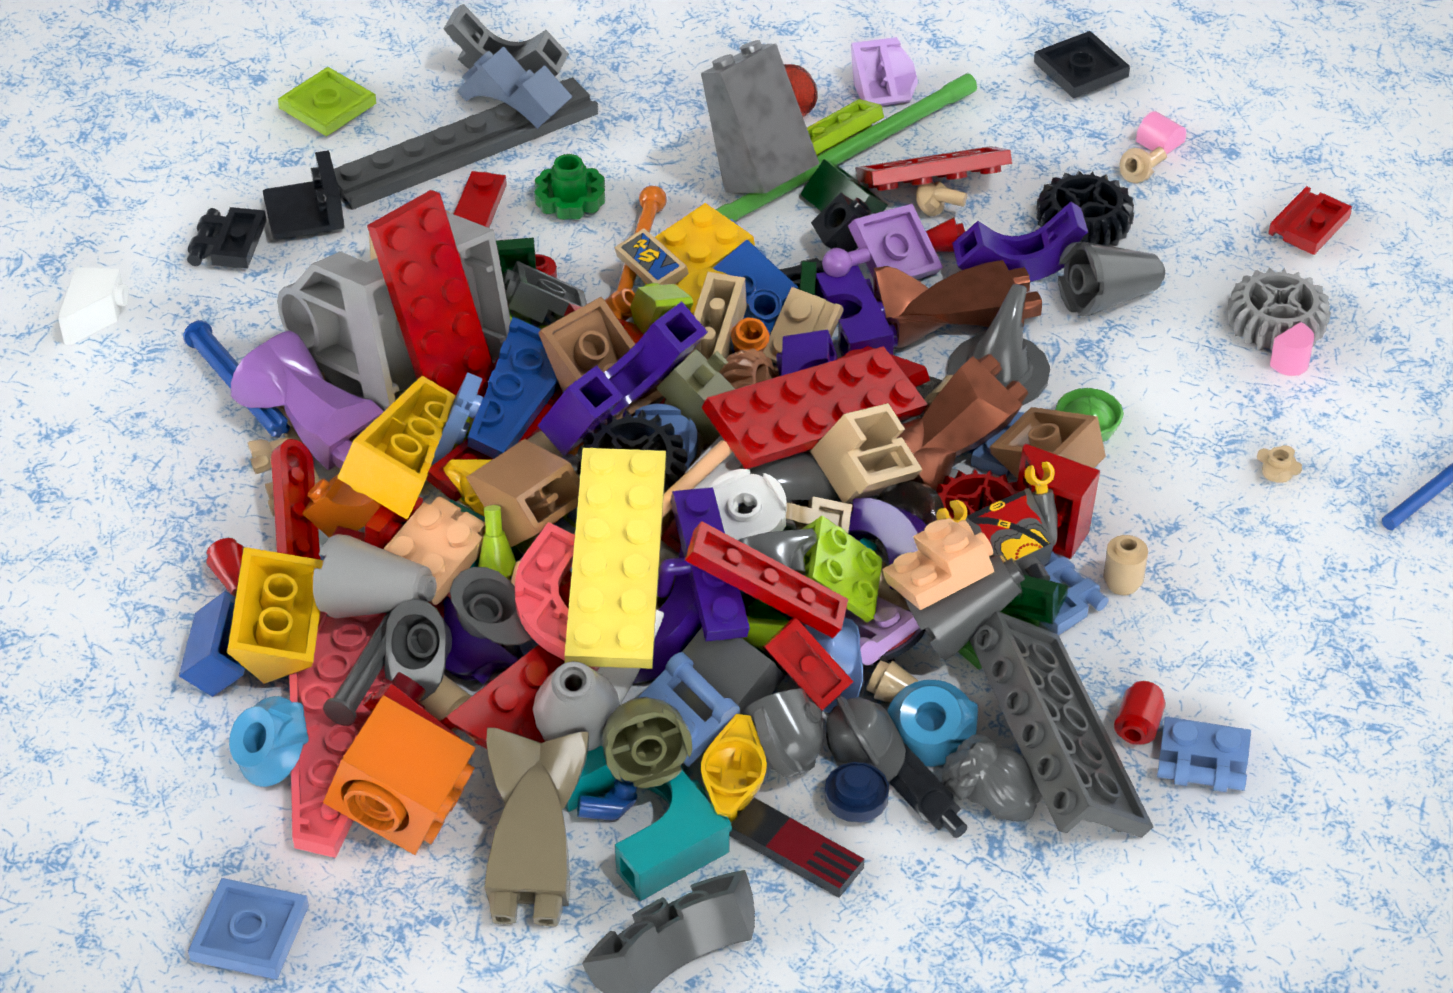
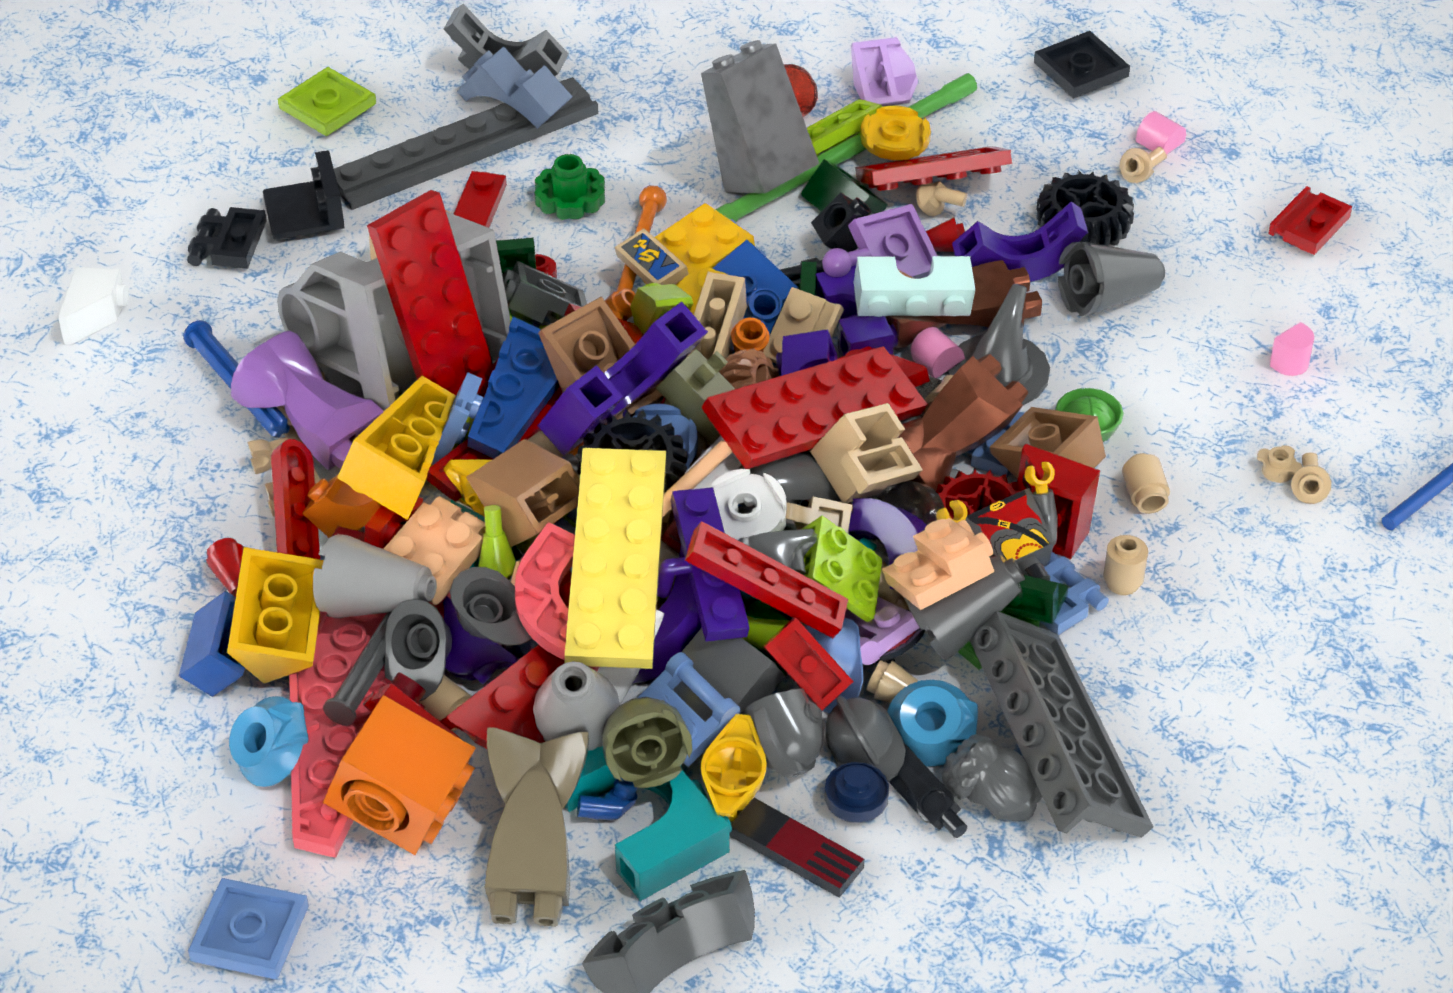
red brick [1114,681,1166,745] -> none
medium blue plate [1157,716,1251,792] -> none
light grey gear [1227,267,1331,351] -> none
none -> light aqua arch [853,256,975,317]
none -> yellow tile [860,106,931,160]
none -> bright pink brick [911,327,965,379]
none -> tan brick [1122,453,1170,514]
none -> tan plate [1291,453,1331,504]

